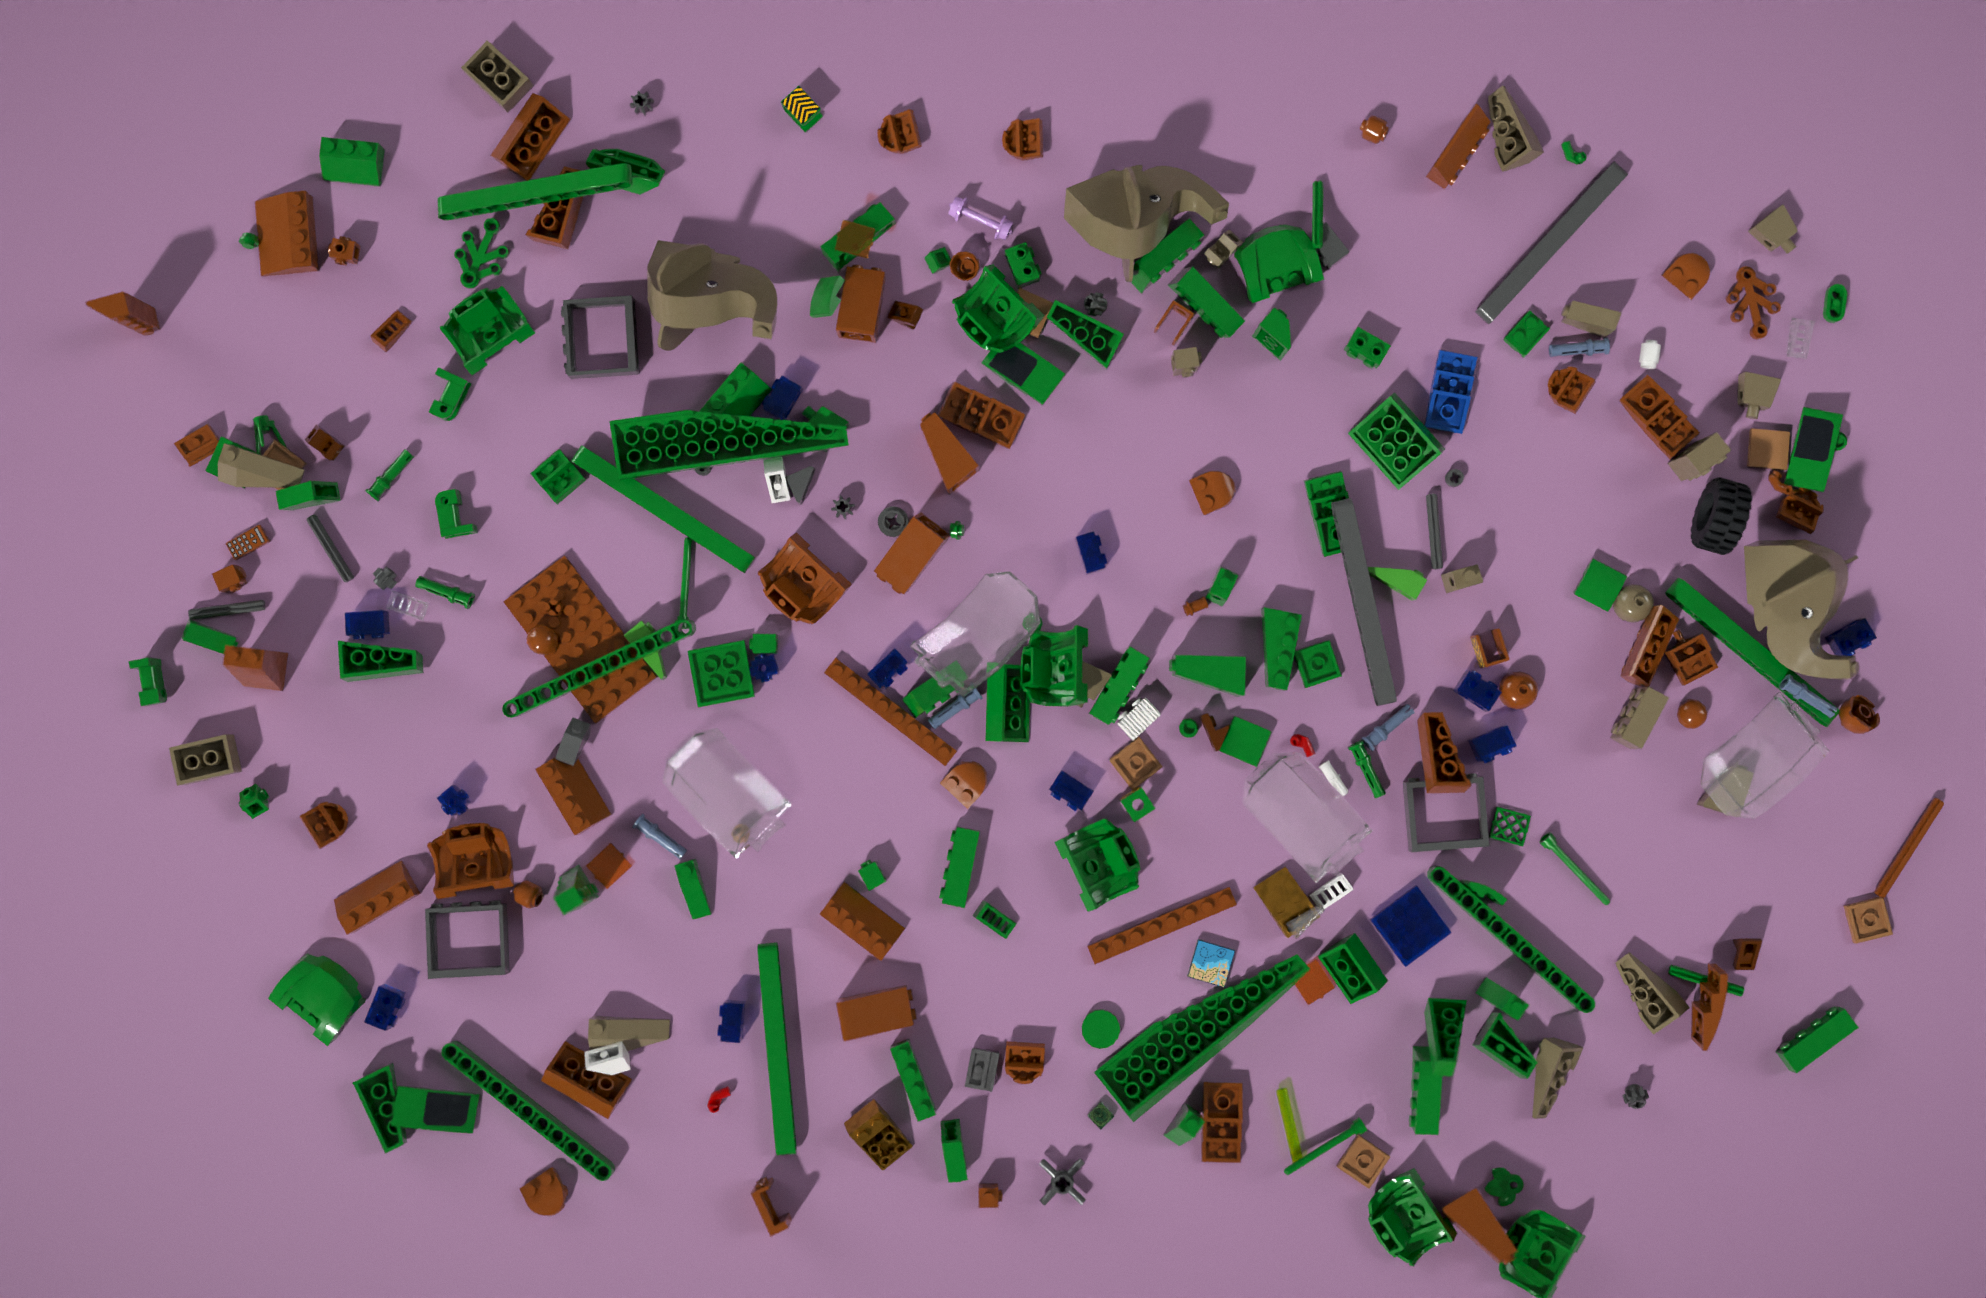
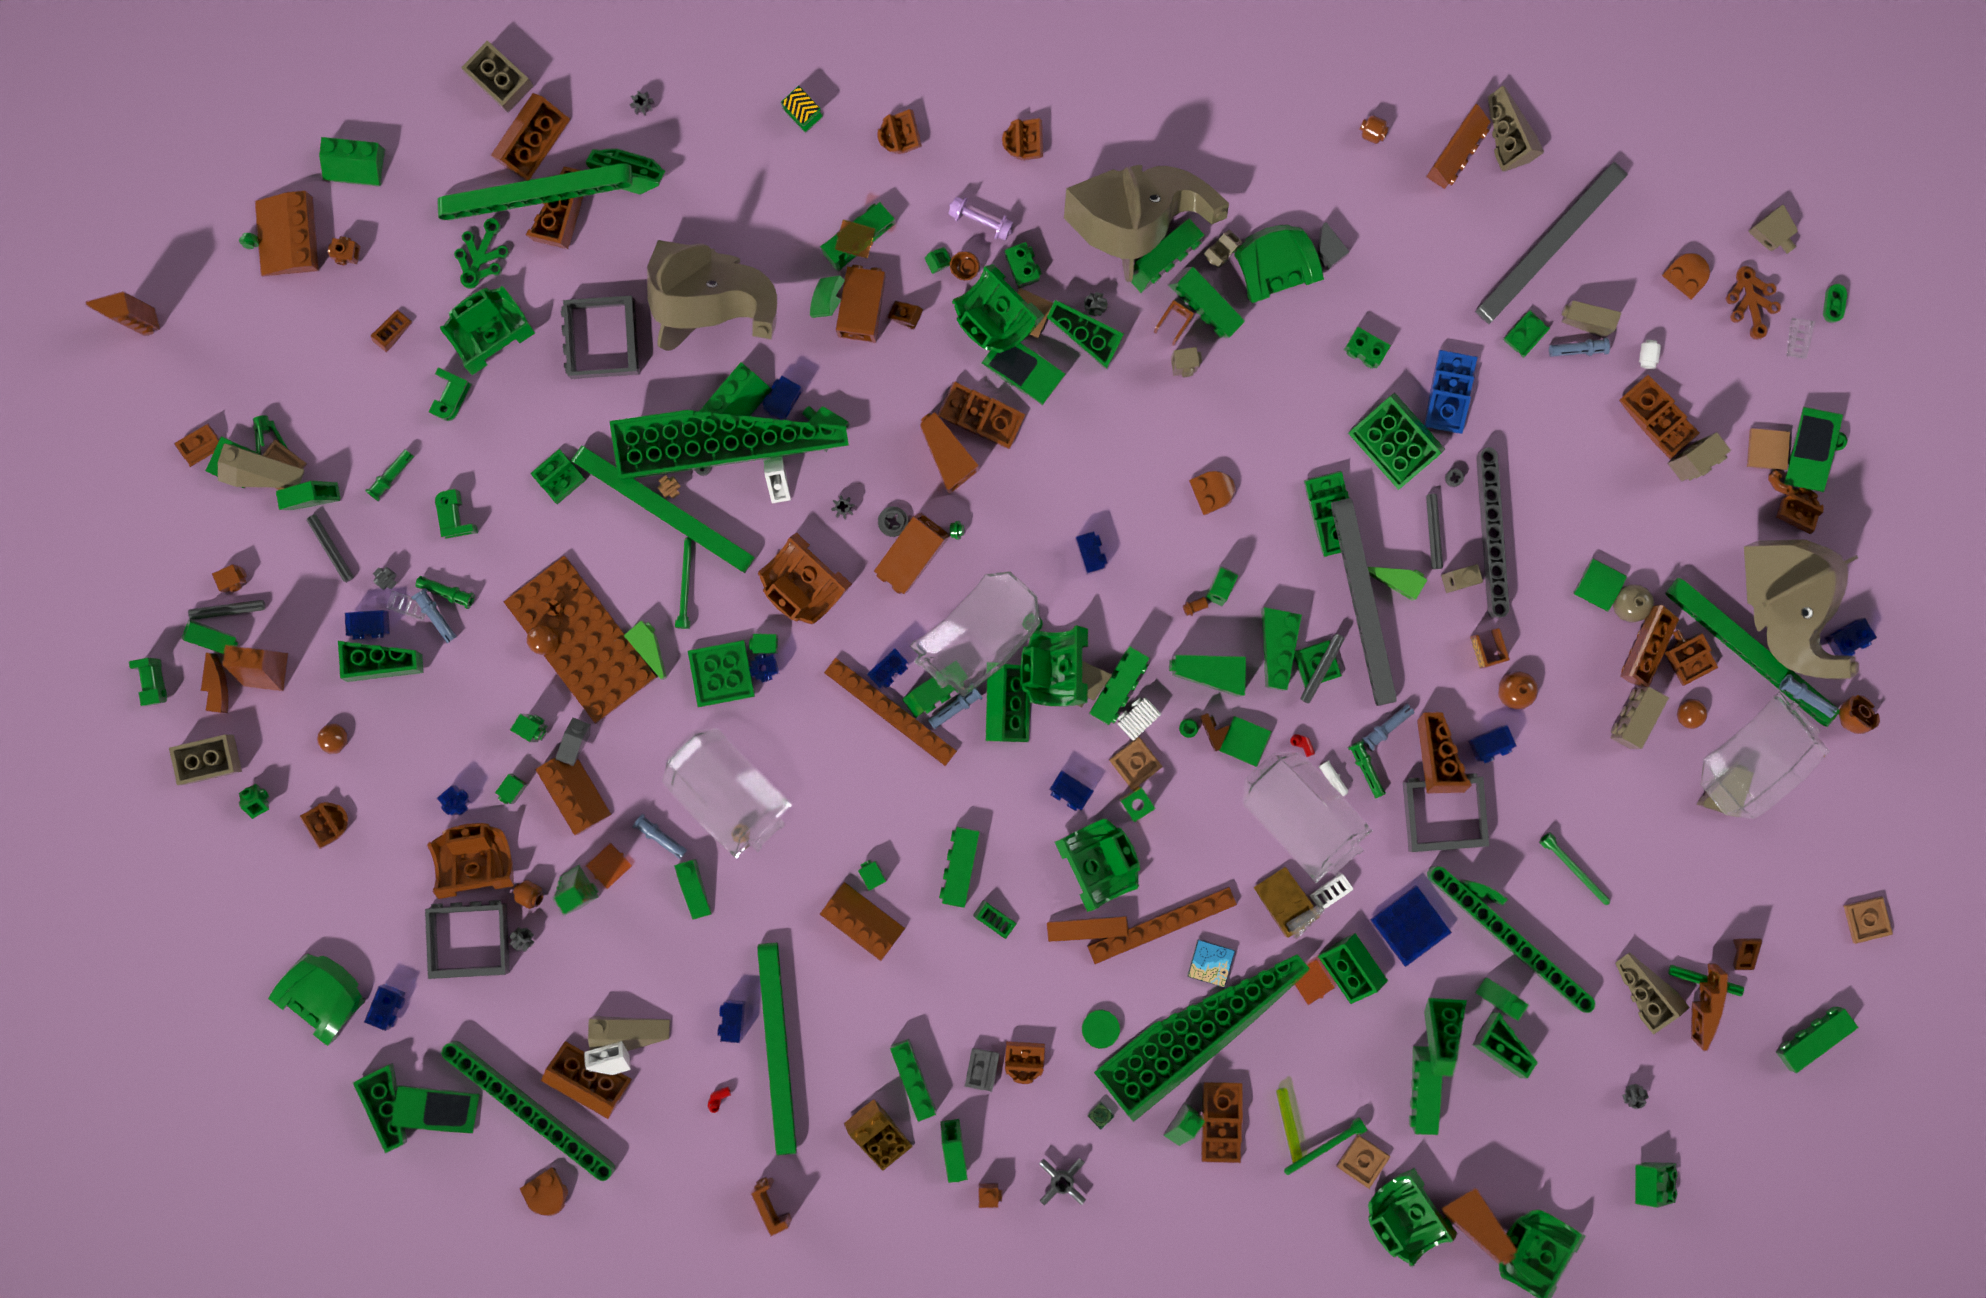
dark orange tile [225,525,270,560] -> none
reddish brown brick [305,424,345,461] -> none
dark orange slope [334,861,421,935] -> none
green beam [502,619,696,718] -> none
dark grey slope [786,466,815,505] -> none
dark orange slope [836,985,917,1042] -> none
dark orange slope [940,761,988,809] -> none
green slope [1252,307,1291,361] -> none
green axle [1312,181,1324,249] -> none
clear blue brick [1453,670,1502,712] -> none
green plate [1485,1167,1524,1206] -> none
green window [1489,807,1531,846] -> none
dark tan wedge [1532,1037,1583,1119] -> none
dark orange slope [1548,367,1596,414] -> none
green arm [1561,141,1587,165] -> none
black tyre [1690,477,1752,555] -> none
dark tan torso [1738,372,1781,419] -> none
dark orange axle [1874,798,1944,898] -> none
none -> dark orange slope [201,653,229,713]
none -> dark orange hair [317,724,347,754]
none -> sand blue pin [411,588,457,643]
none -> green brick [495,774,528,804]
none -> dark grey gear [509,927,534,952]
none -> green brick [510,713,548,742]
none -> medium nougat gear [657,475,681,499]
none -> dark orange slope [1047,916,1129,942]
none -> dark grey axle [1300,634,1345,704]
none -> dark grey beam [1476,447,1509,618]
none -> green slope [1635,1162,1678,1208]

